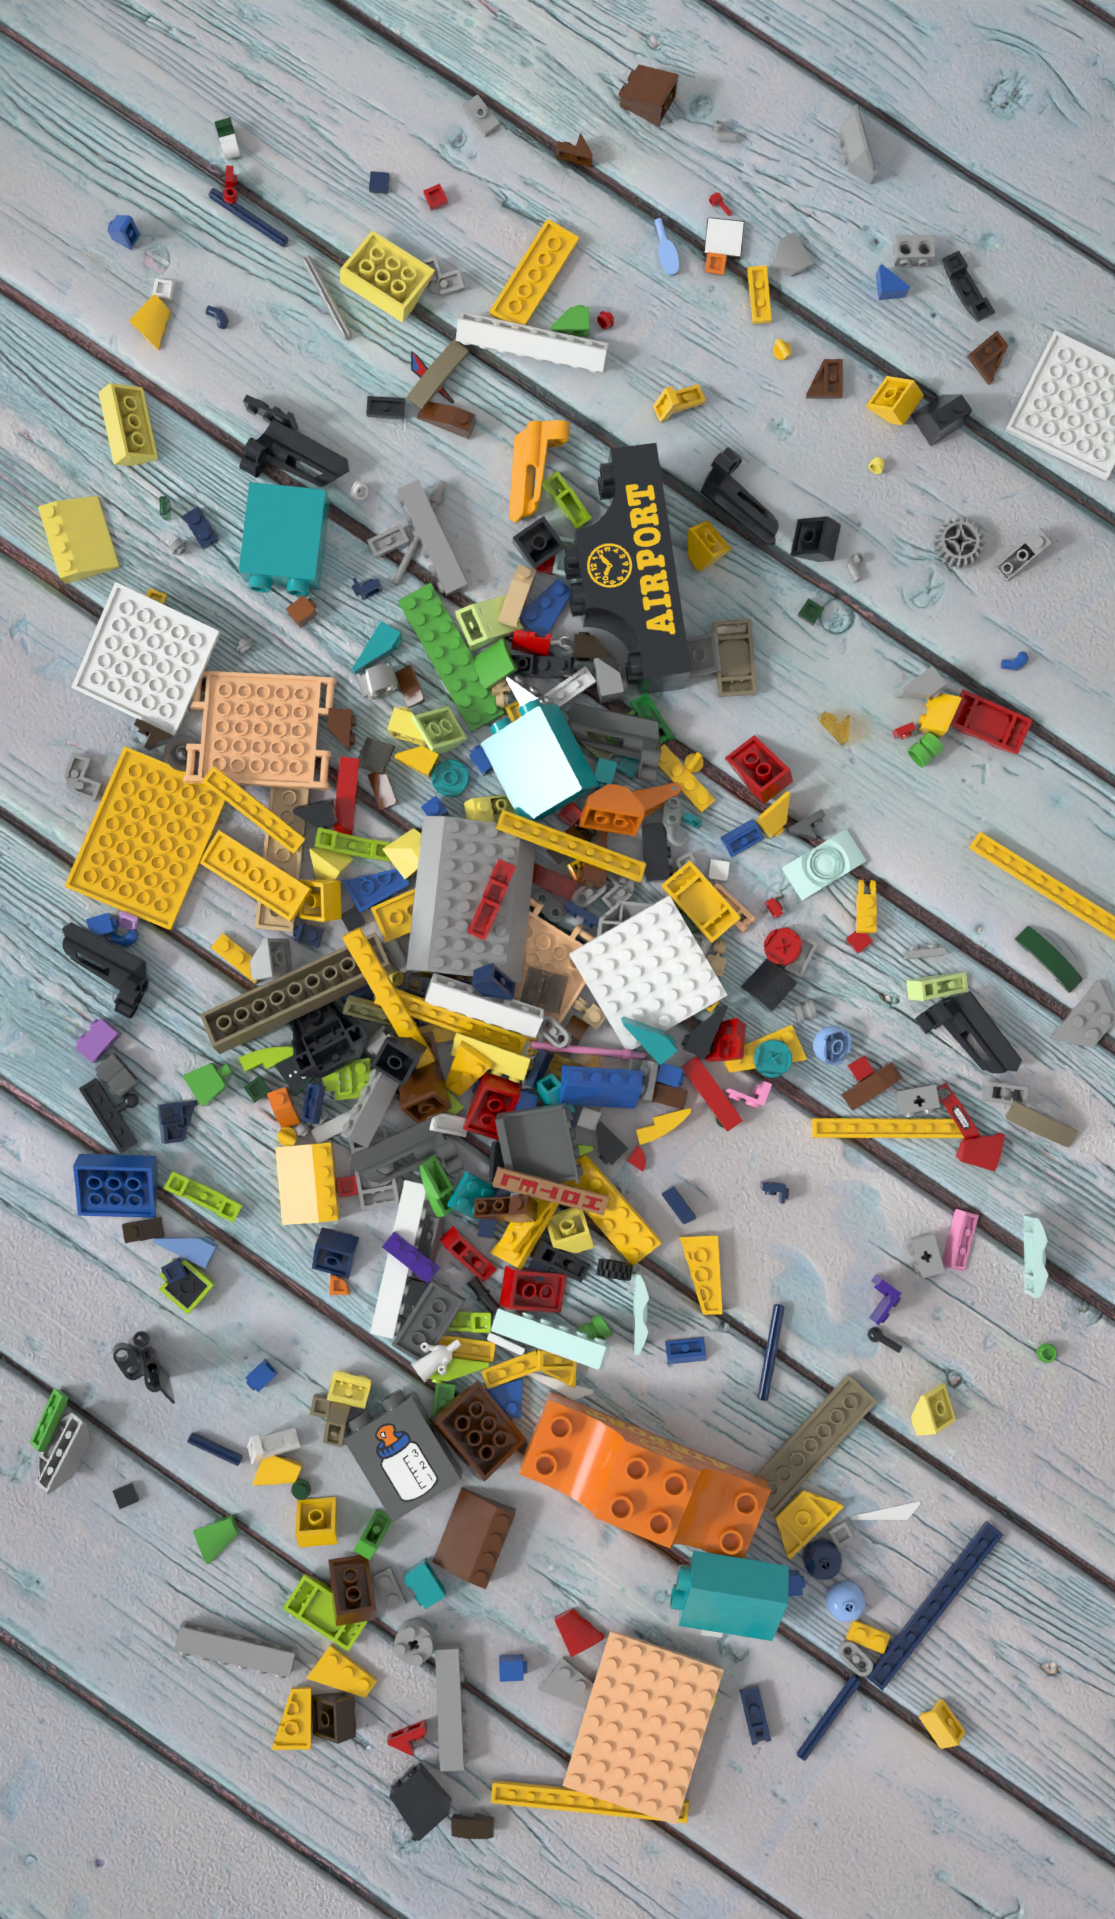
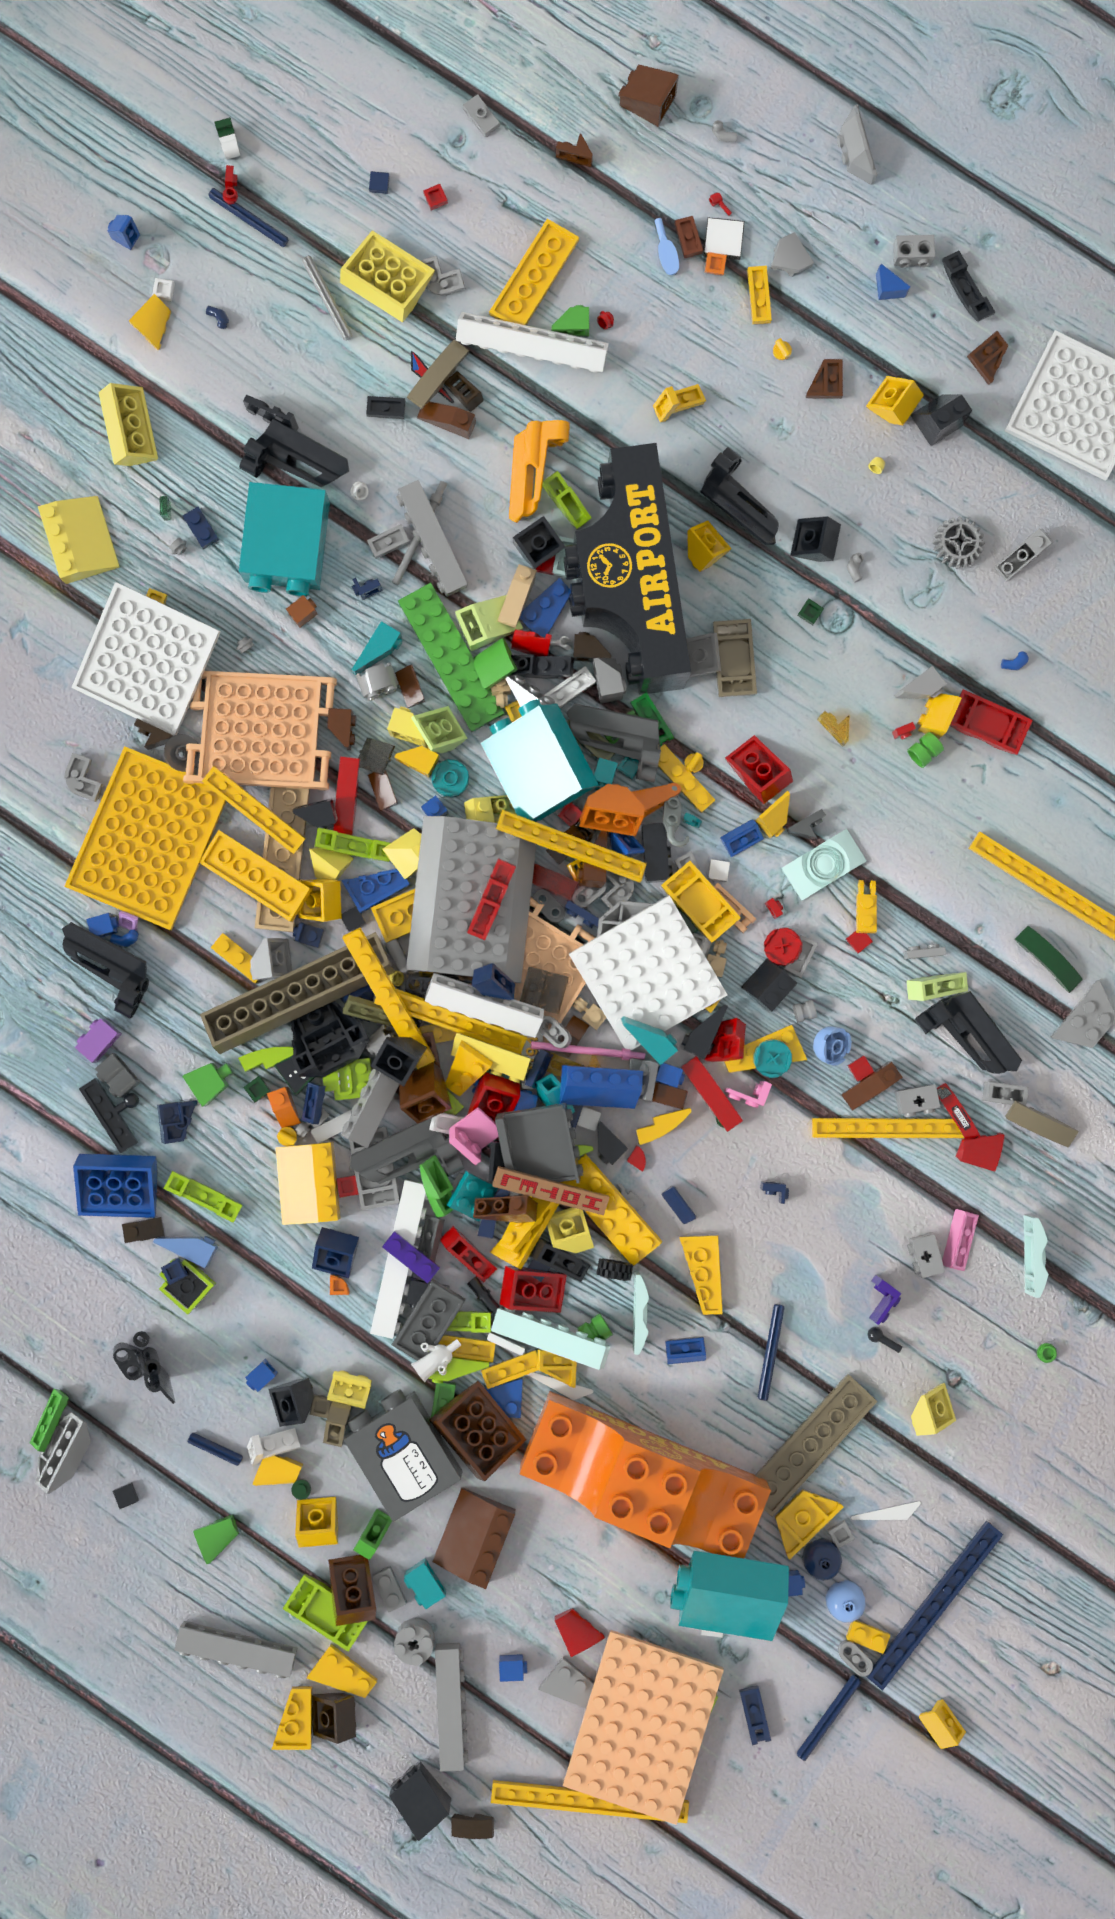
red slope [387,1719,428,1756] -> none
blue brick [469,745,493,776] -> none
none -> black slope [268,1378,315,1427]
none -> dark brown slope [444,371,484,412]
none -> bright pink bracket [449,1108,498,1165]
none -> blue slope [609,832,645,857]
none -> copper plate [674,216,703,259]

